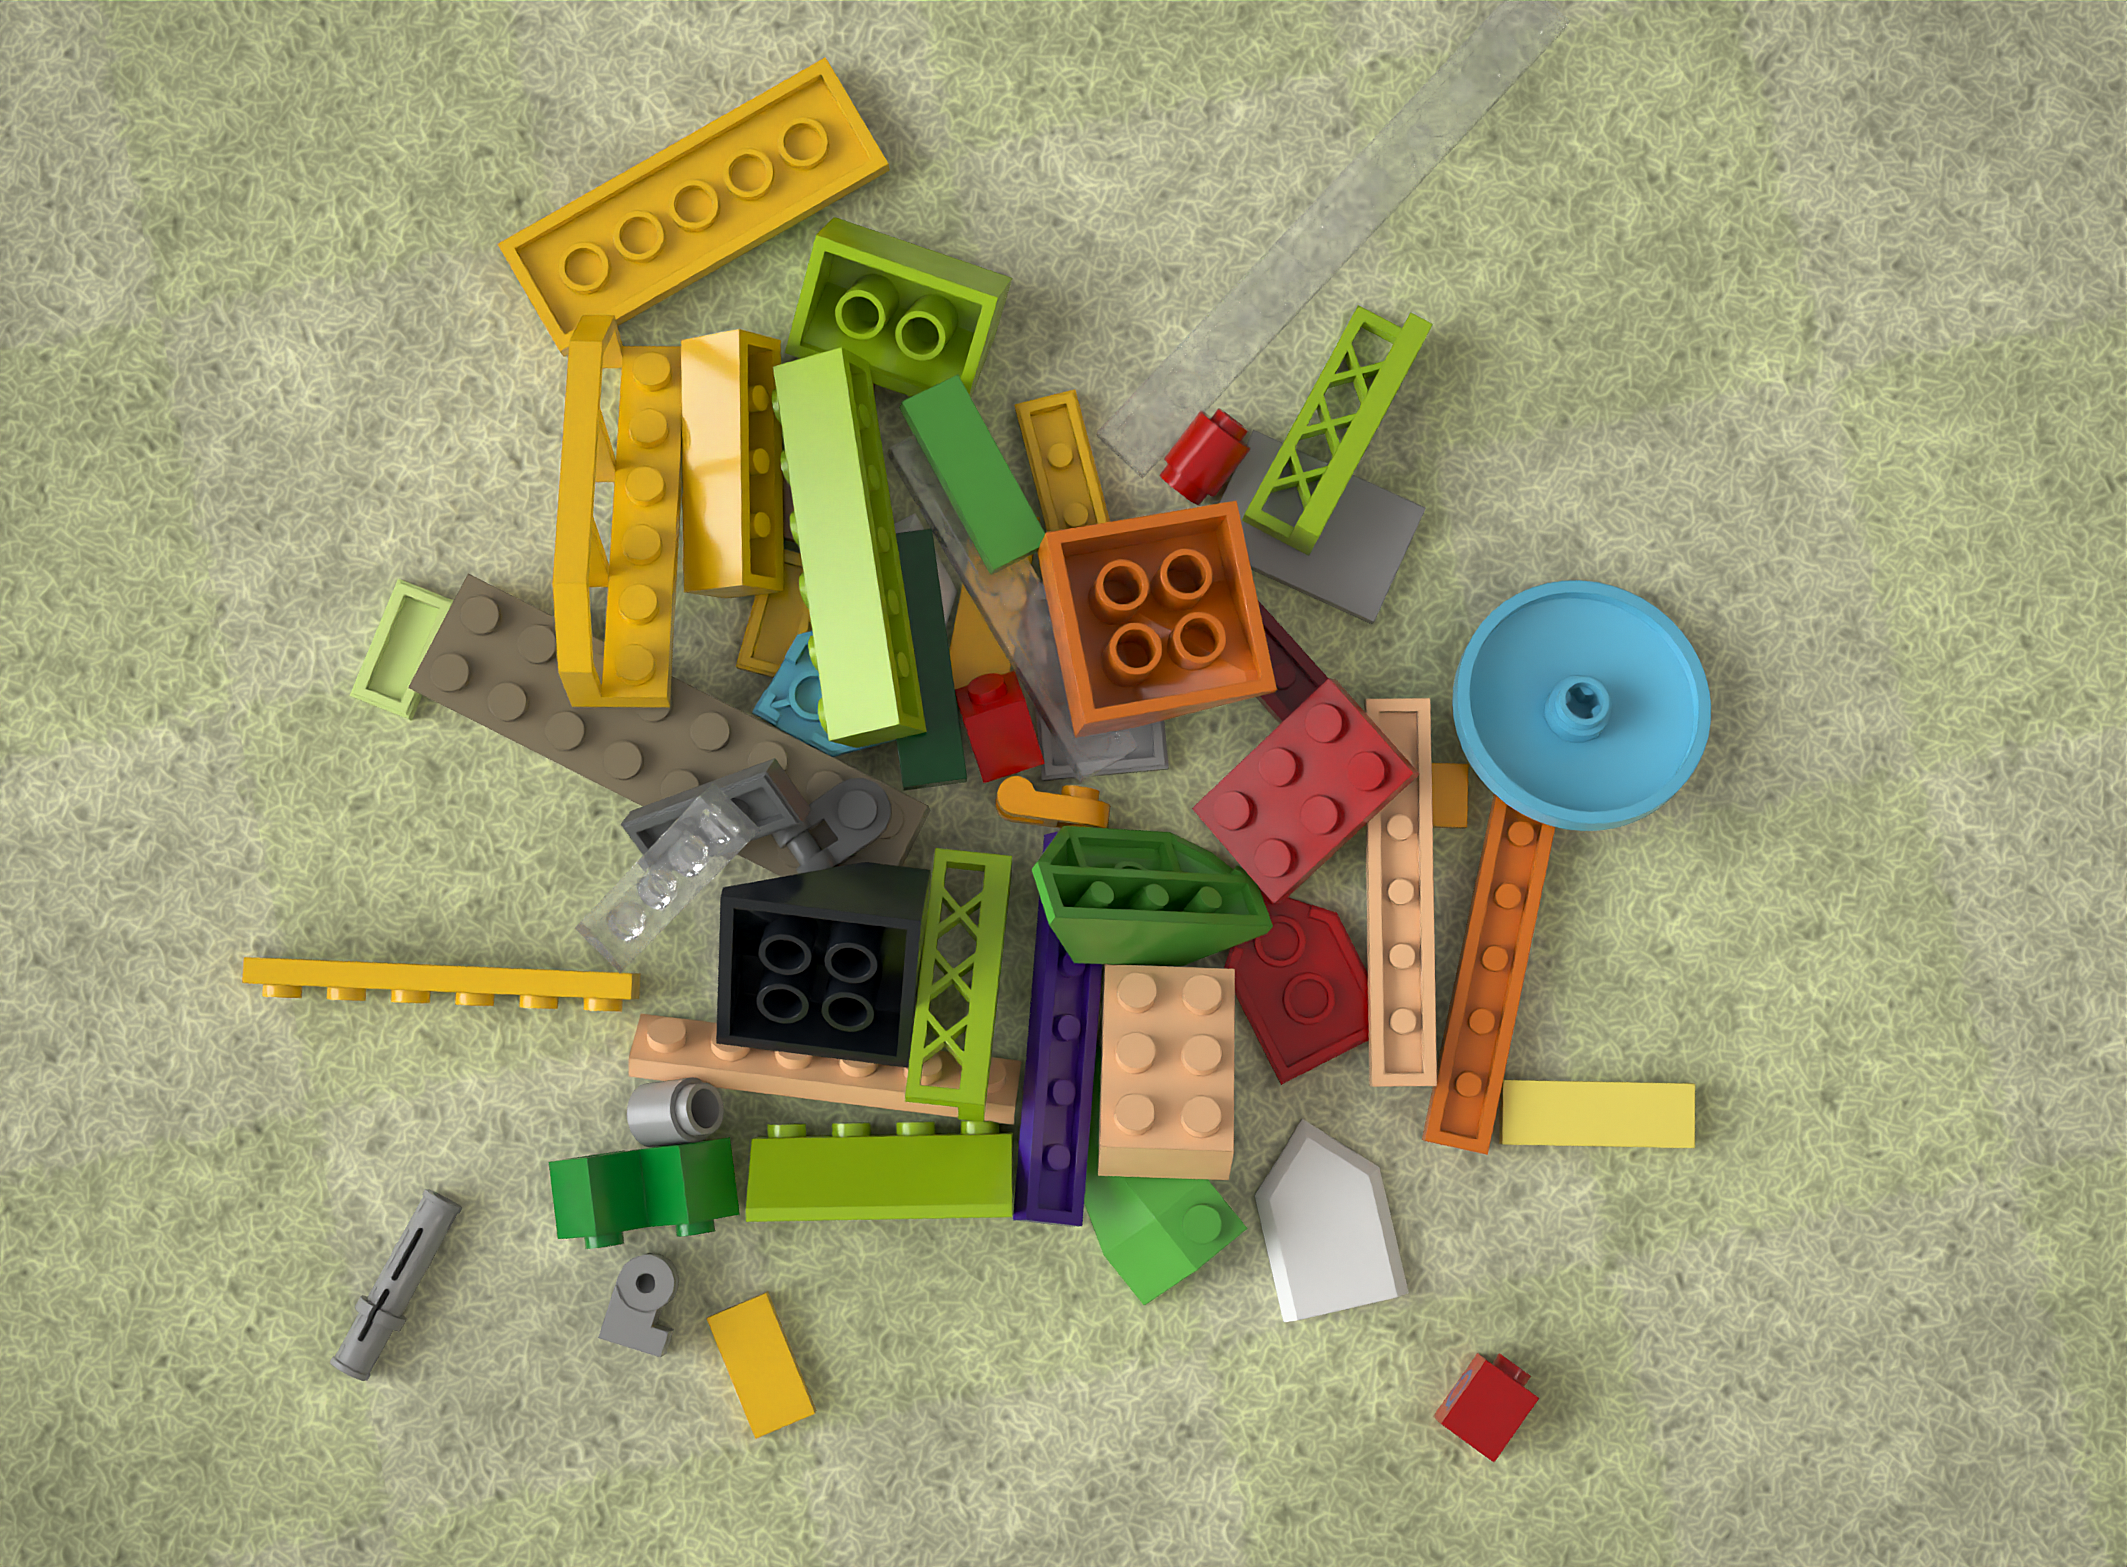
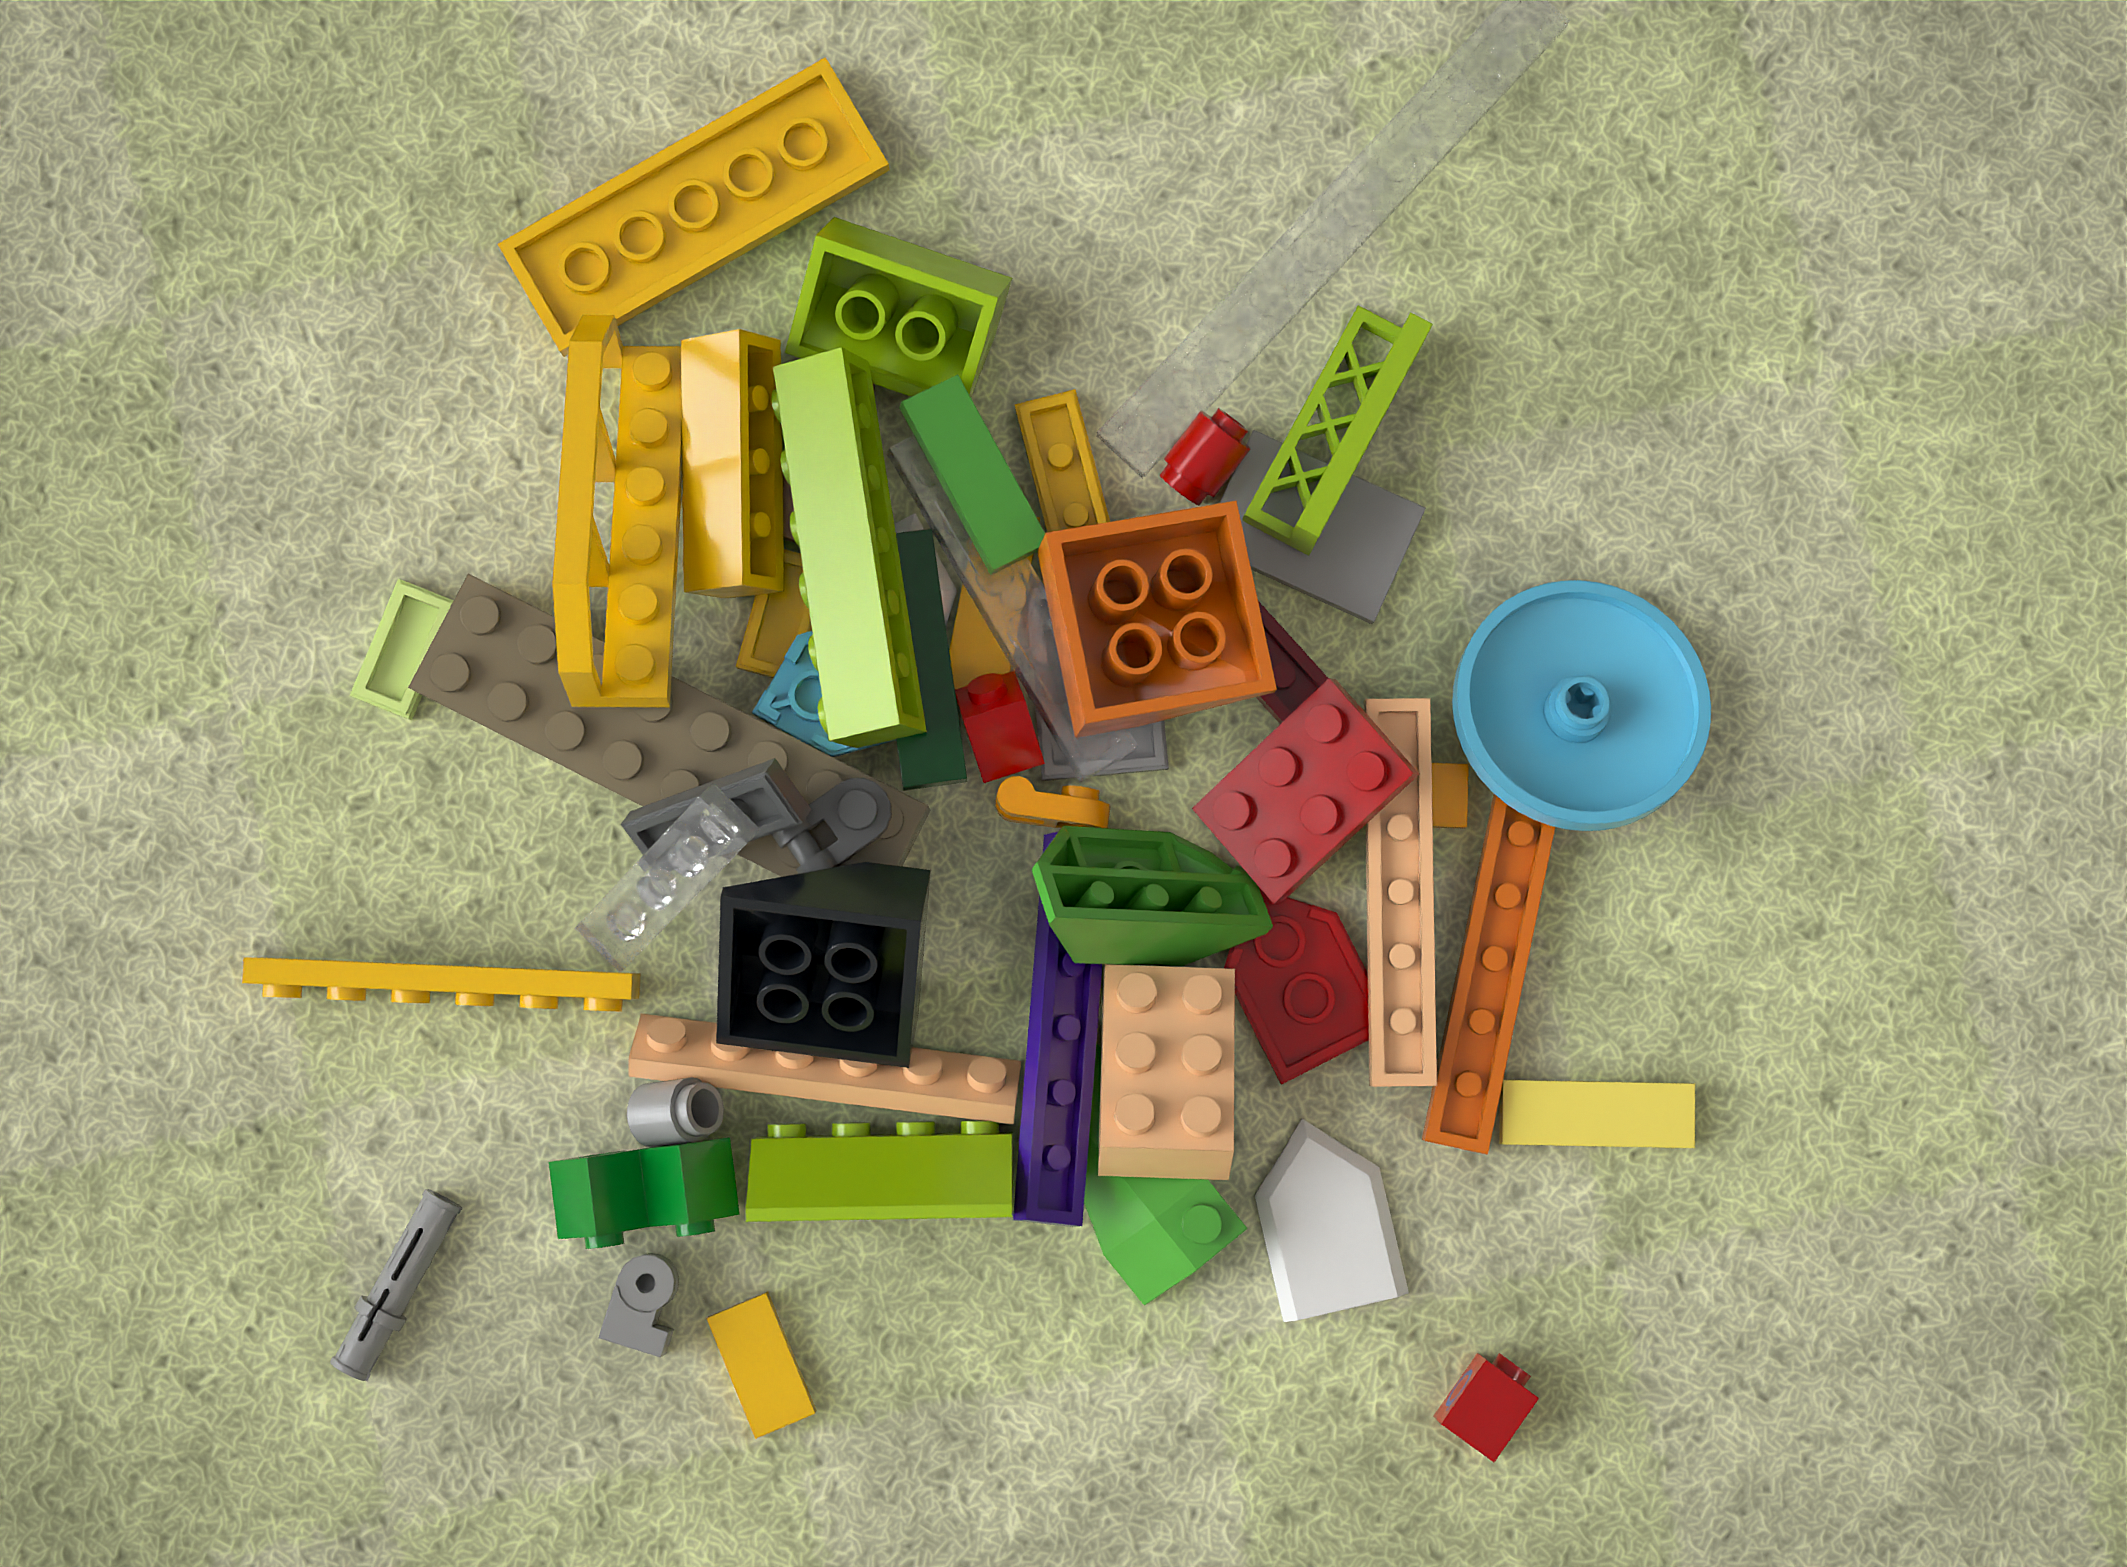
lime fence [905,848,1012,1122] -> none

